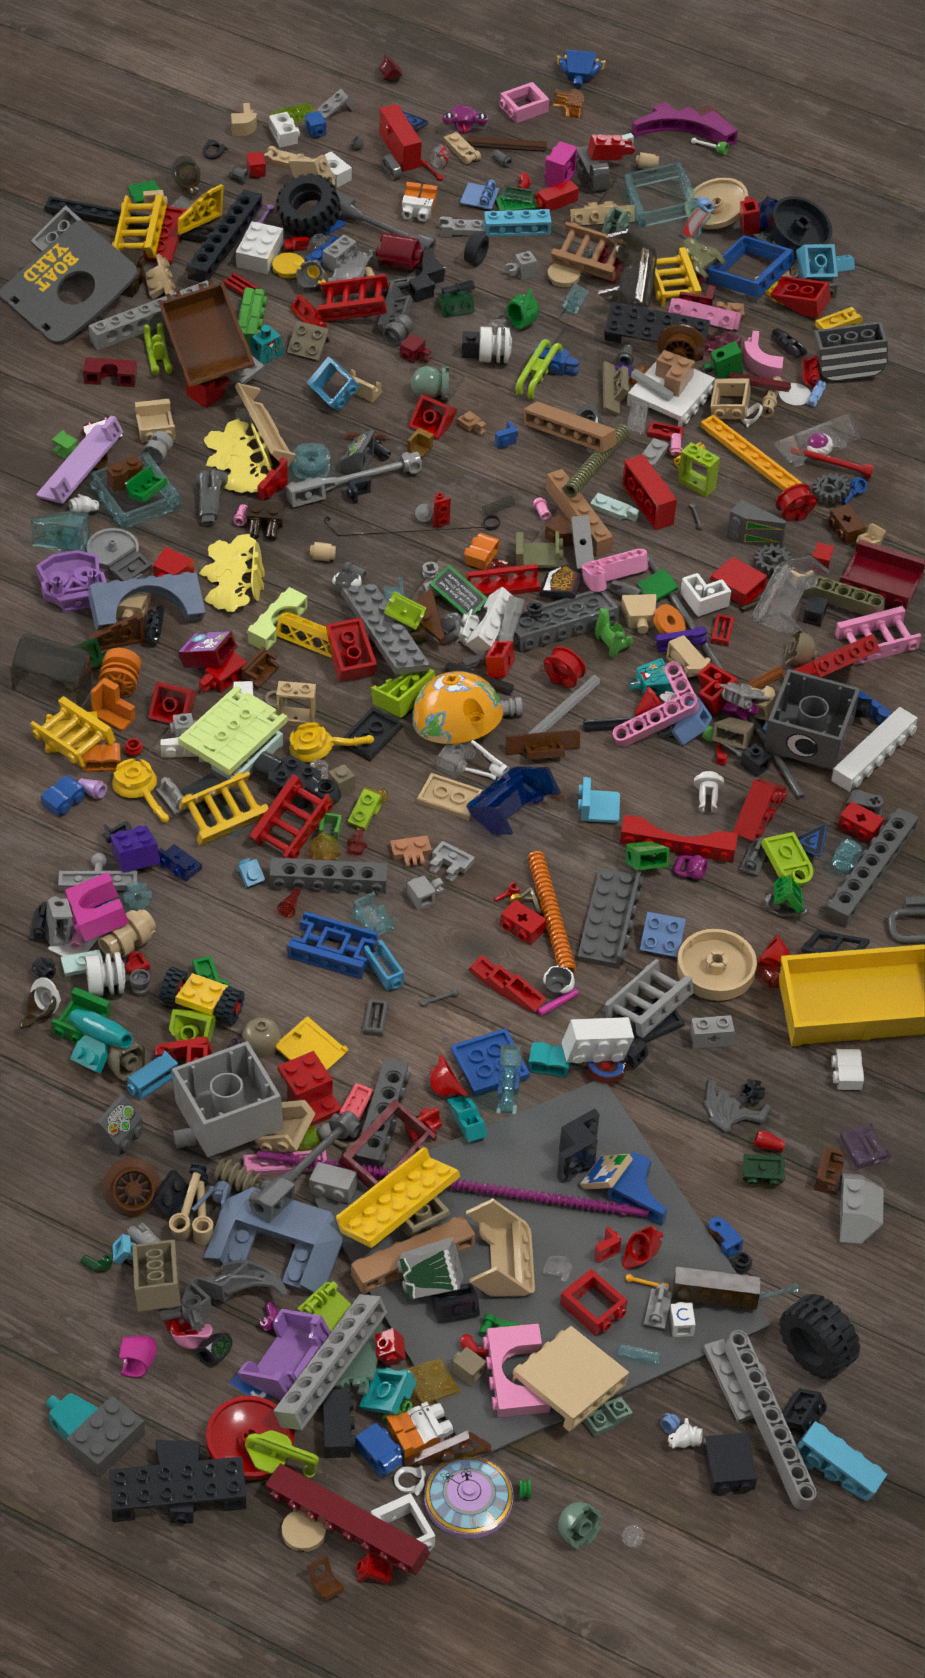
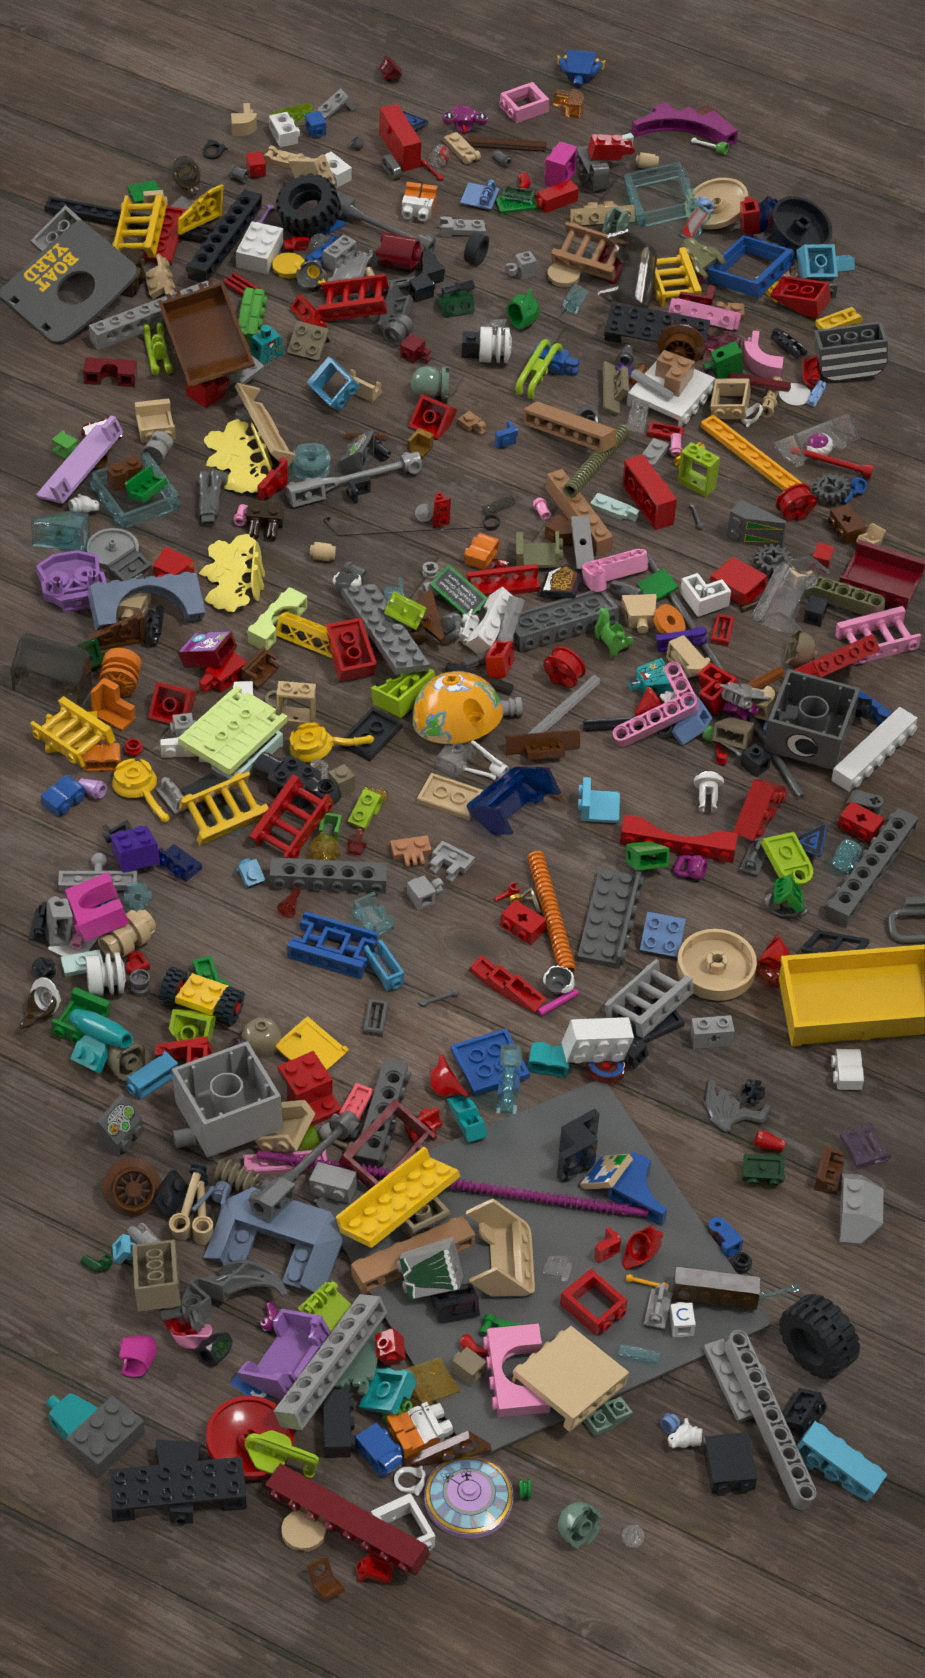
medium azure brick [484,209,551,237] -> none
black bush [527,602,543,619] -> none

